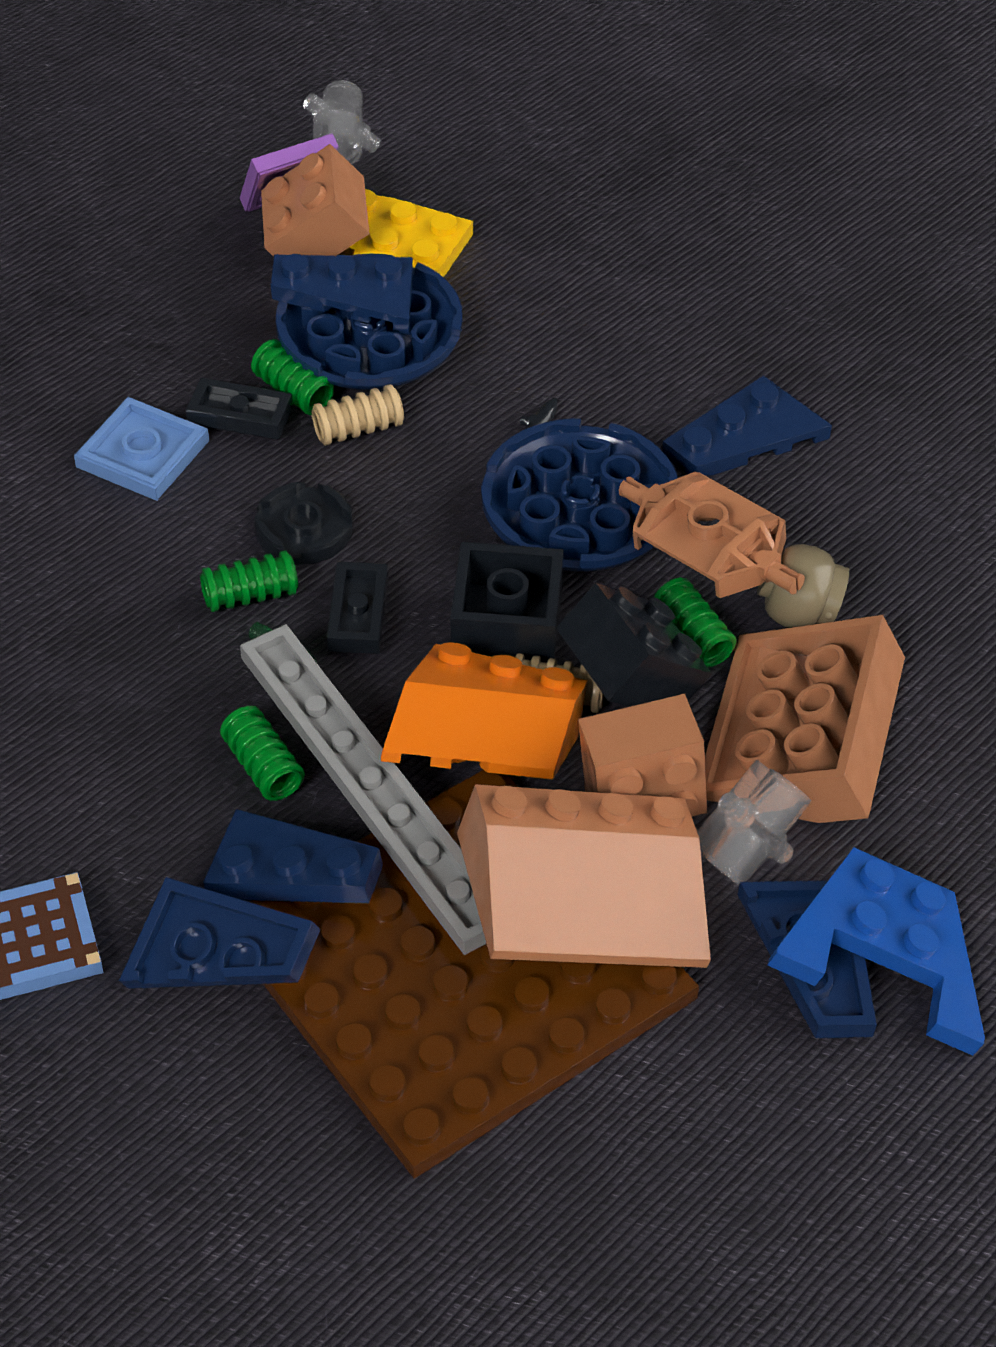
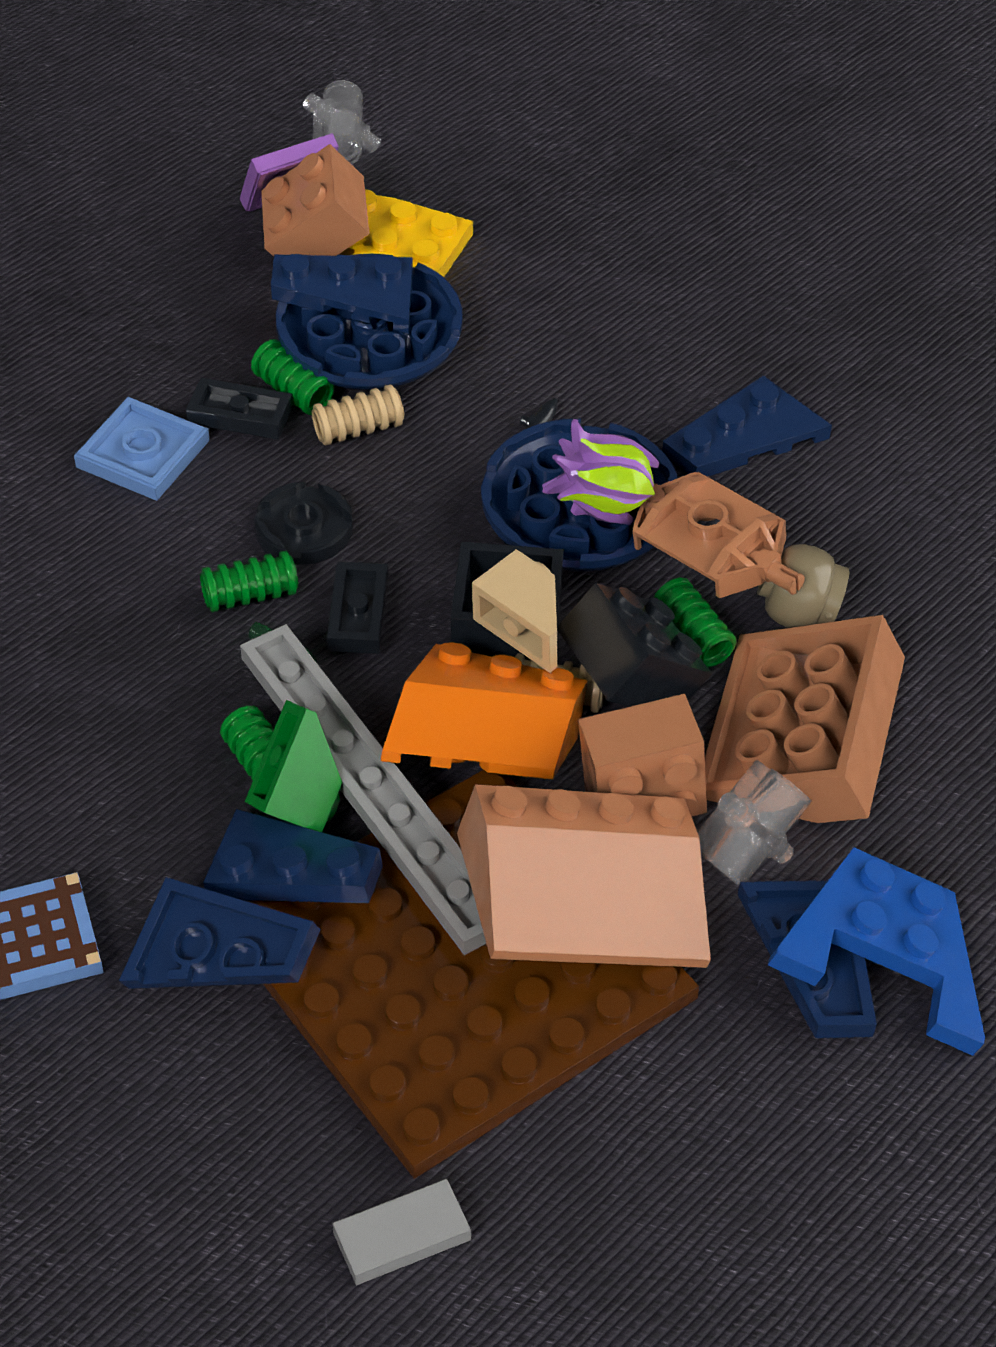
none -> green slope [245,700,342,832]
none -> light grey tile [333,1179,471,1286]
none -> tan slope [472,549,557,673]
none -> medium lavender hair [542,419,659,525]

